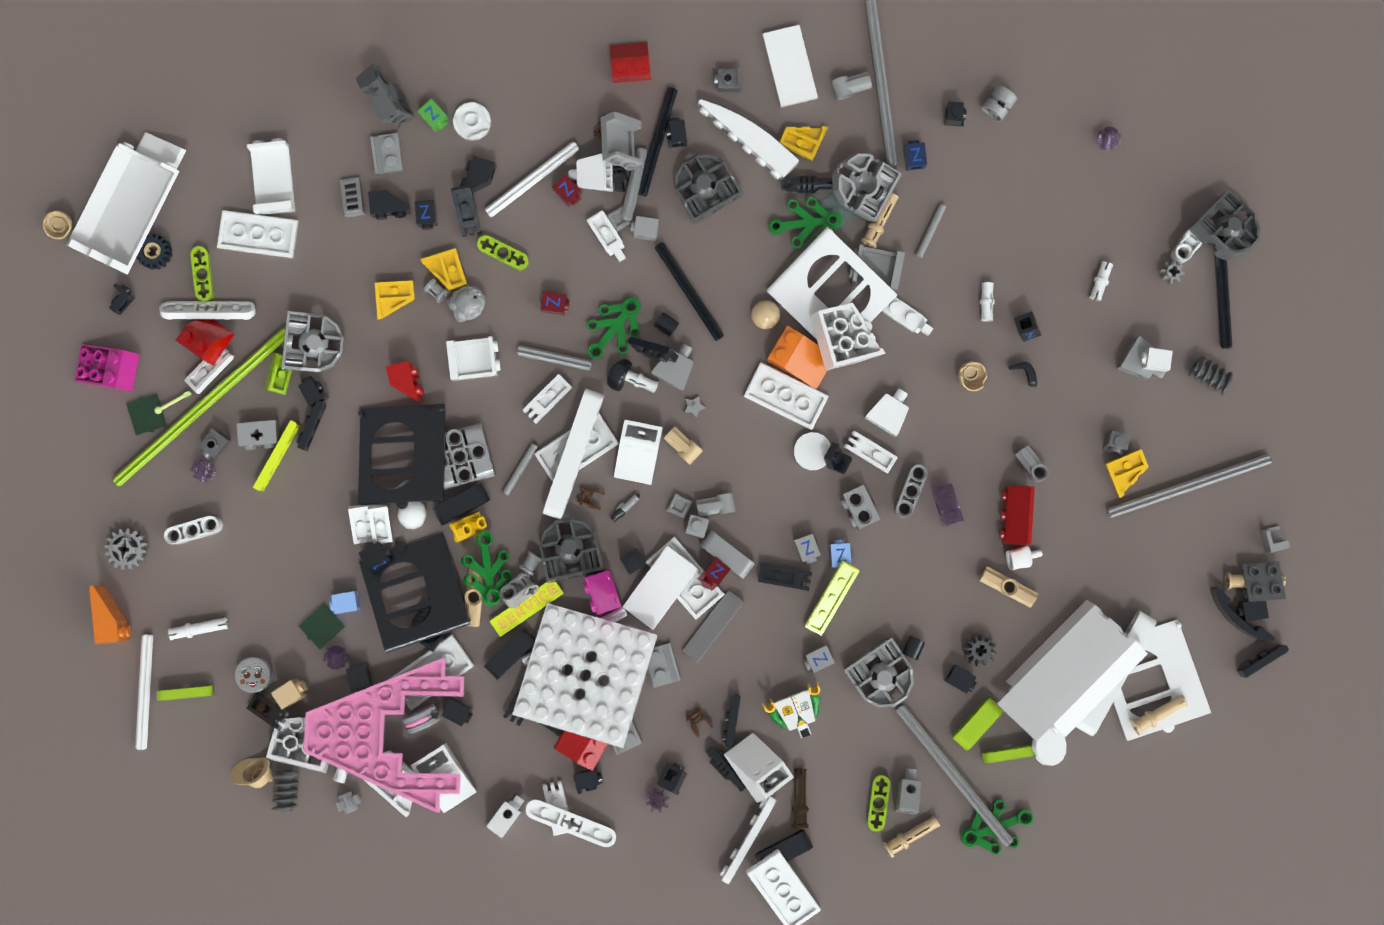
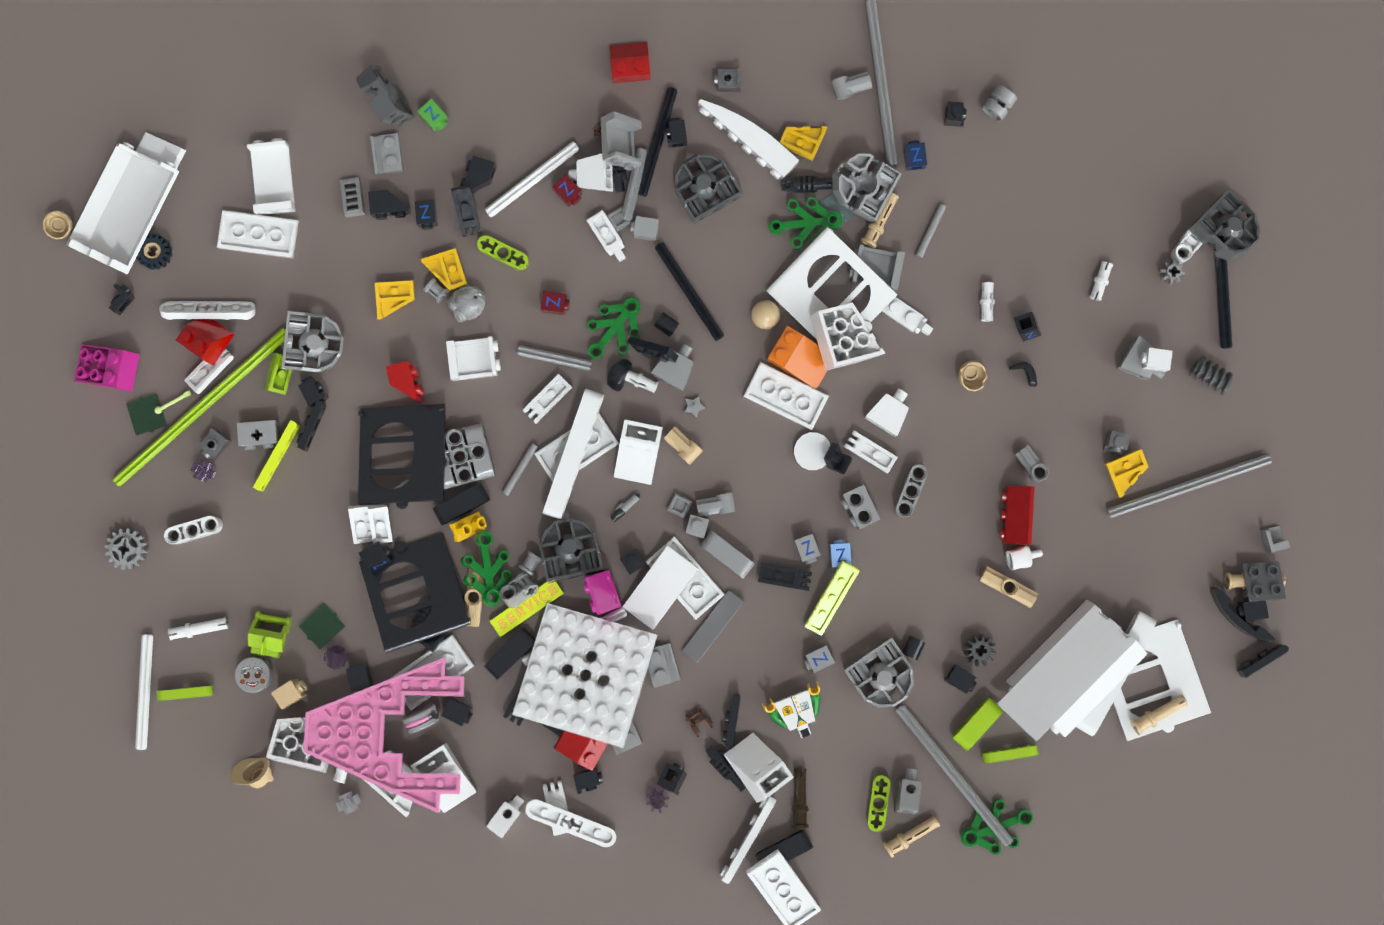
orange slope [89,585,131,644] -> none
lime beam [190,246,214,301] -> none
black hinge [246,692,290,731] -> none
dark grey piece [272,770,299,811] -> none
light blue brick [329,591,360,614] -> none
white hair [397,502,427,530] -> none
white tile [453,102,491,141] -> none
reddish brown piece [577,487,605,510] -> none
dark red brick [697,557,731,591] -> none
white tile [762,25,818,108] -> none
clear purple brick [931,484,964,527] -> none
white tile [1032,729,1067,766] -> none
clear purple gear [1097,127,1121,151] -> none
none -> lime piece [248,611,292,659]

